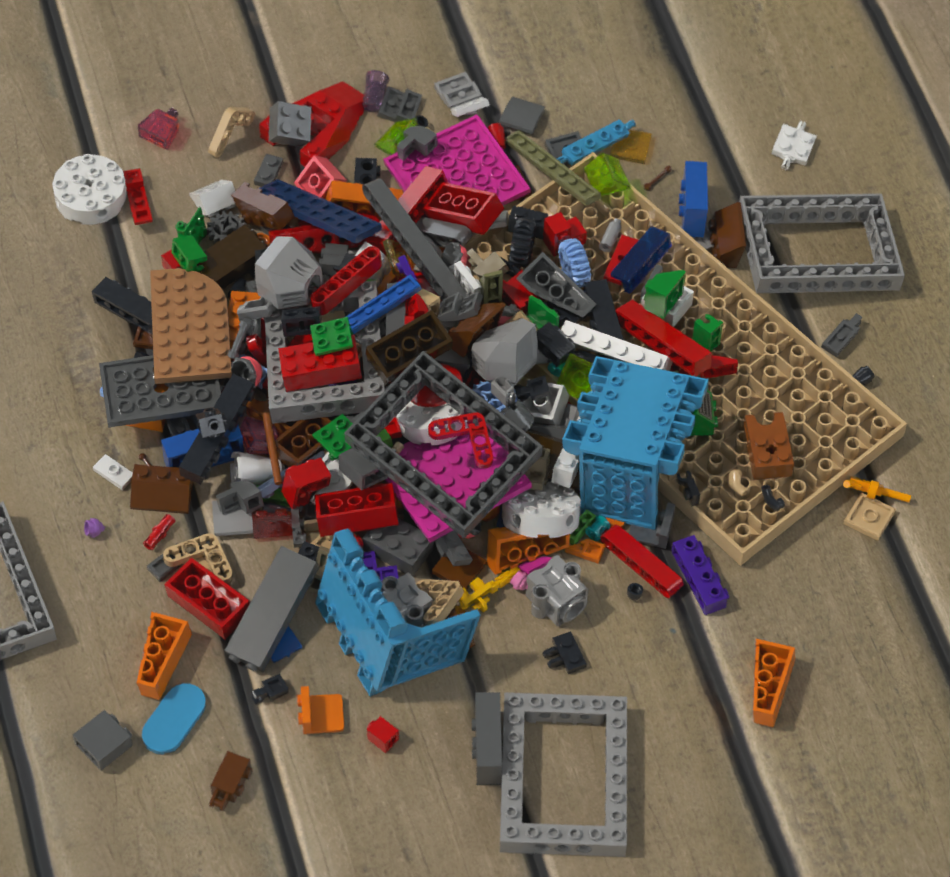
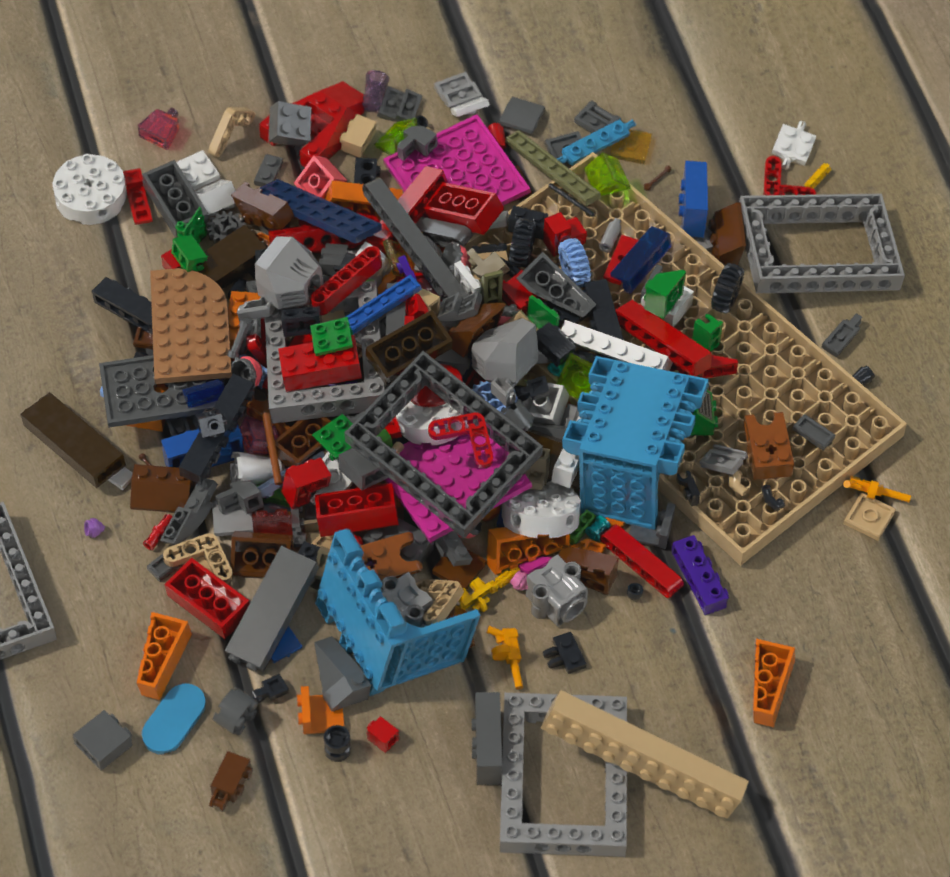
none -> dark brown brick [20,392,126,488]
none -> dark grey brick [142,160,209,238]
none -> dark grey slope [160,479,218,545]
none -> white plate [176,150,220,191]
none -> clear blue panel [182,379,224,409]
none -> dark grey brick [213,687,258,736]
none -> reddish brown slope [230,531,293,577]
none -> dark grey wedge [314,636,371,712]
none -> black wheel [324,725,351,762]
none -> tan brick [340,114,376,158]
none -> dark orange brick [360,532,423,581]
none -> black axle [471,243,507,254]
none -> light orange piece [486,626,523,690]
none -> tan brick [541,690,749,819]
none -> black axle [548,183,595,217]
none -> reddish brown wedge [559,545,619,595]
none -> dark grey plate [574,101,621,133]
none -> light grey plate [699,444,748,475]
none -> black gear [711,263,744,314]
none -> red beam [763,156,816,196]
none -> dark grey tile [792,414,835,451]
none -> yellow axle [804,163,831,189]

